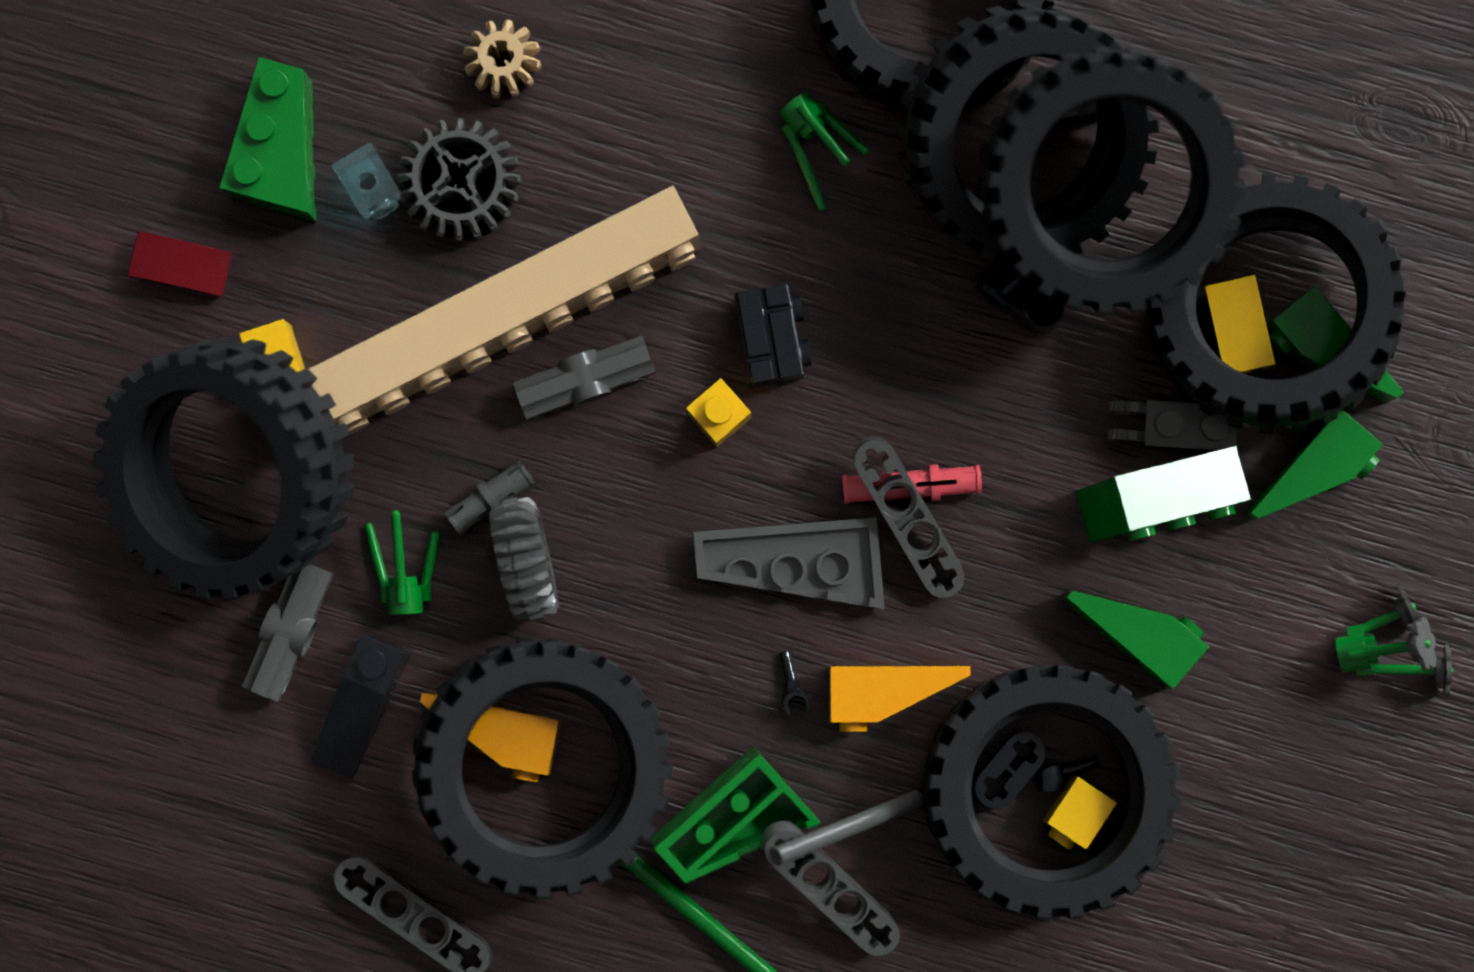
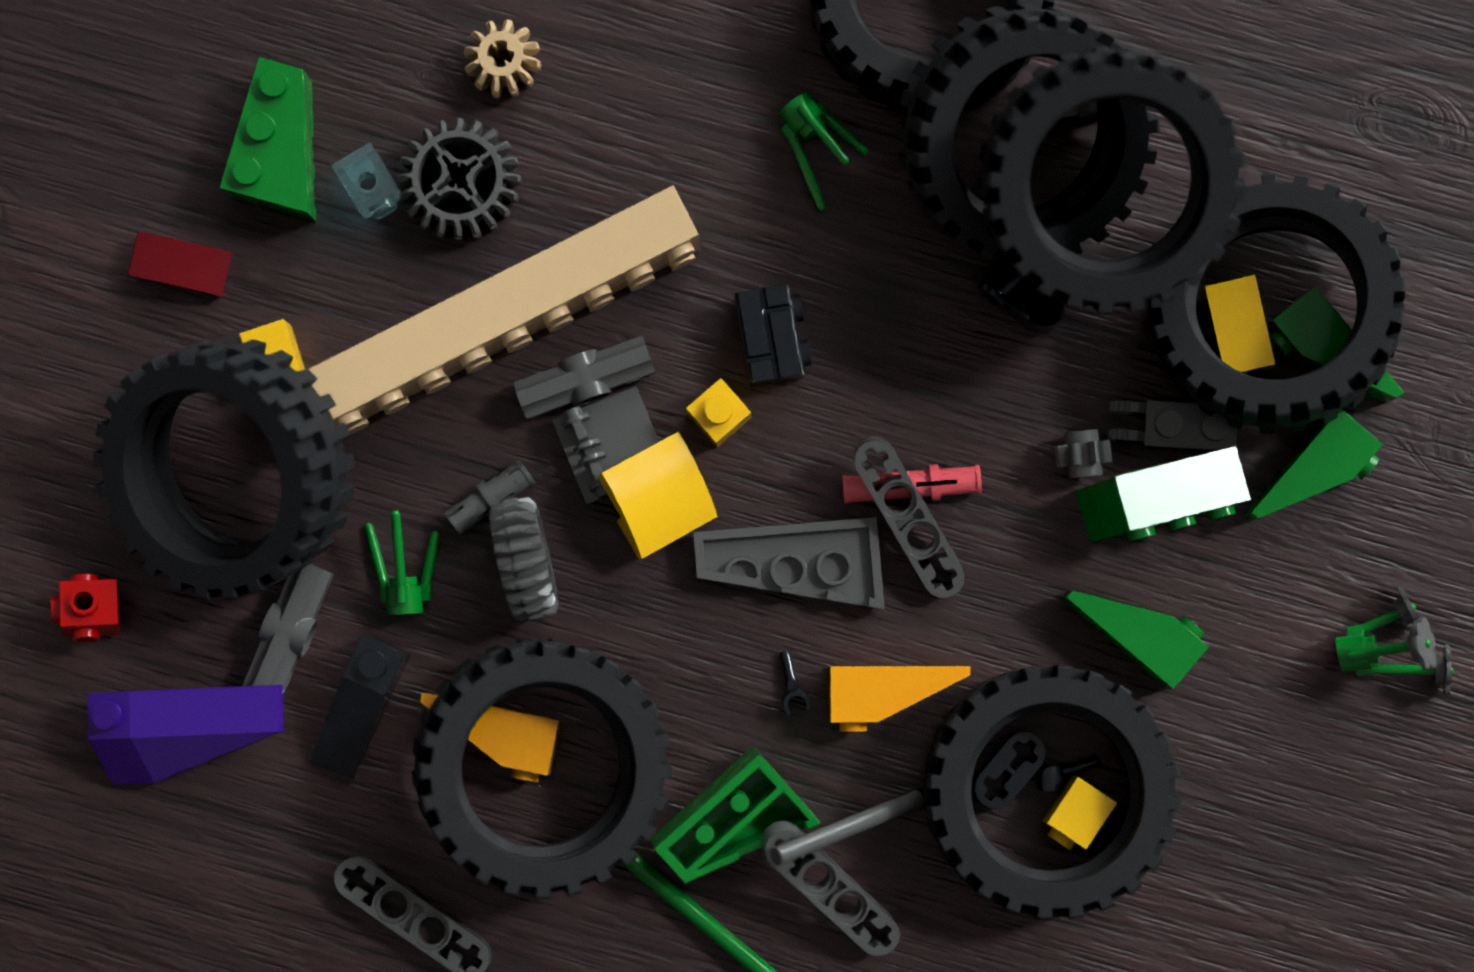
none -> red brick [51,574,120,643]
none -> dark purple wedge [87,685,284,784]
none -> dark grey hinge [552,386,659,505]
none -> yellow slope [598,431,718,561]
none -> dark grey gear [1055,429,1112,479]

